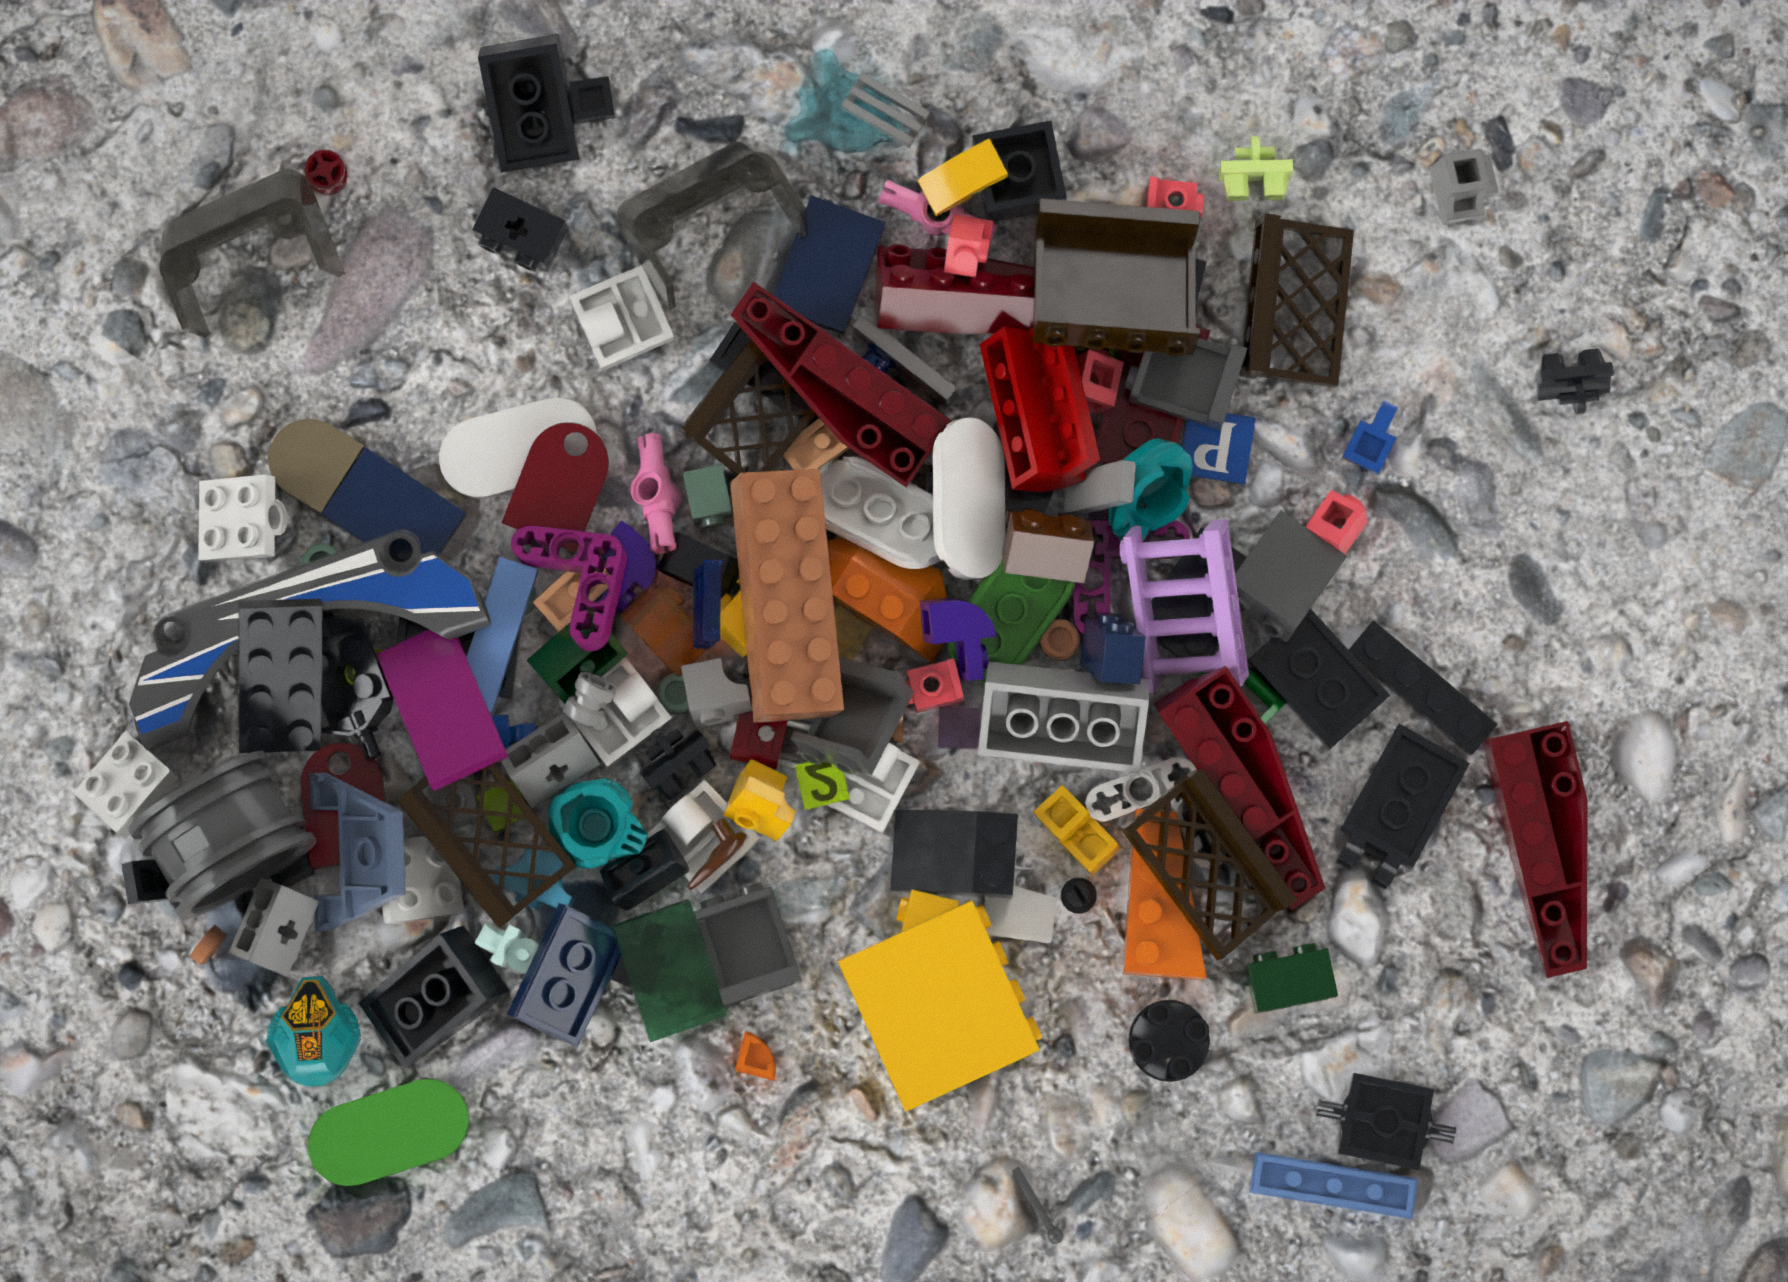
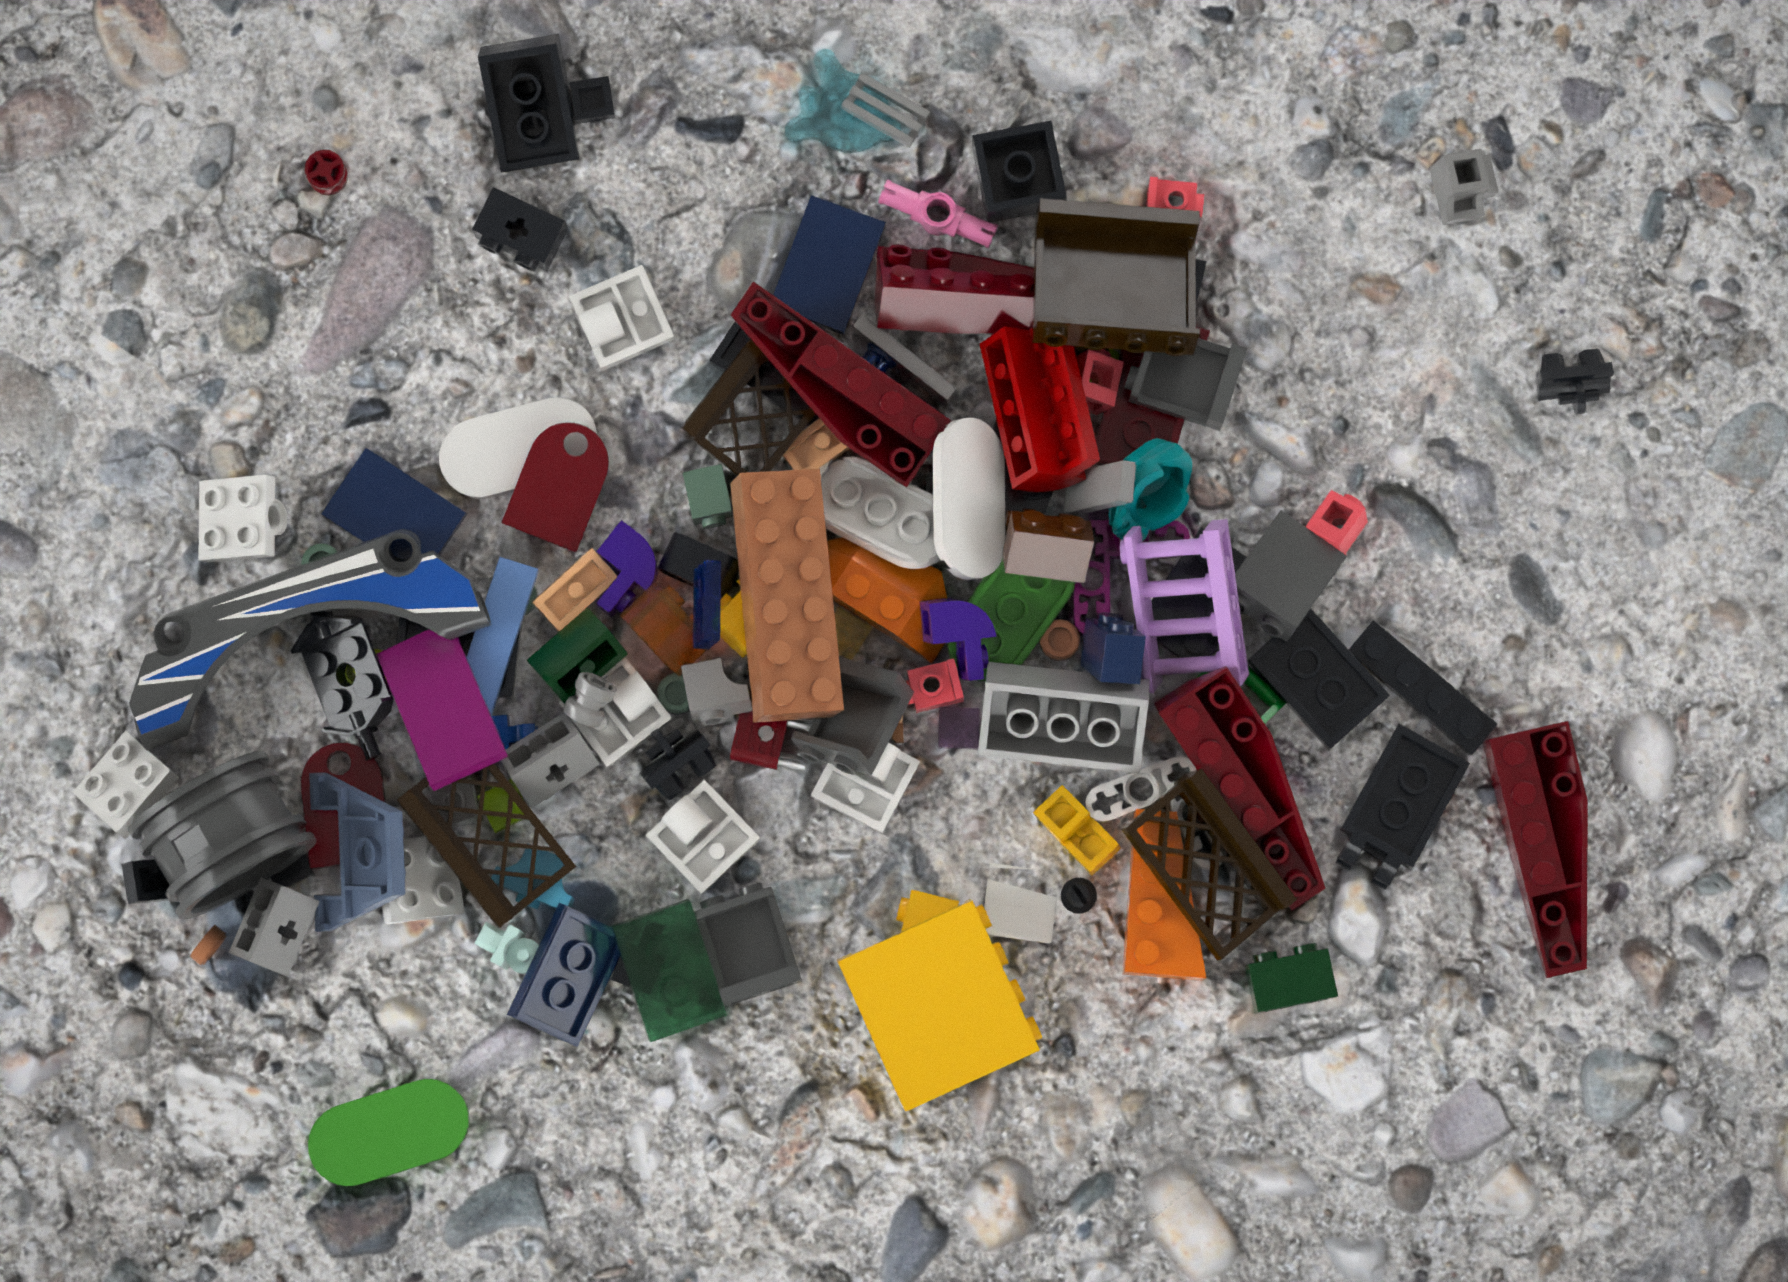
clear smoke windscreen [159,169,346,338] -> none
black plate [238,599,322,754] -> none
teal helmet [266,976,361,1087] -> none
dark tan tile [268,419,365,514] -> none
black slope [358,925,510,1069] -> none
magenta beam [511,526,627,651] -> none
teal helmet [547,778,648,869] -> none
black slope [599,829,690,911] -> none
clear smoke windscreen [616,141,808,311] -> none
bright pink pin [631,433,682,554] -> none
reddish brown bar [687,818,746,890] -> none
yellow brick [723,759,796,841] -> none
orange tile [735,1031,776,1081] -> none
clear neon green sticker [794,762,850,810] -> none
black slope [890,810,1018,899] -> none
yellow slope [918,139,1008,216] -> none
coral brick [944,214,994,277] -> none
dark grey hinge [1012,1167,1063,1244] -> none
black dish [1128,1000,1210,1082] -> none
blue piece [1182,338,1256,485] -> none
yellowish green hips [1218,136,1293,201] -> none
dark brown fence [1239,213,1354,388] -> none
medium blue tile [1249,1152,1418,1219] -> none
black plate [1316,1073,1456,1170] -> none
blue plate [1342,400,1398,475] -> none

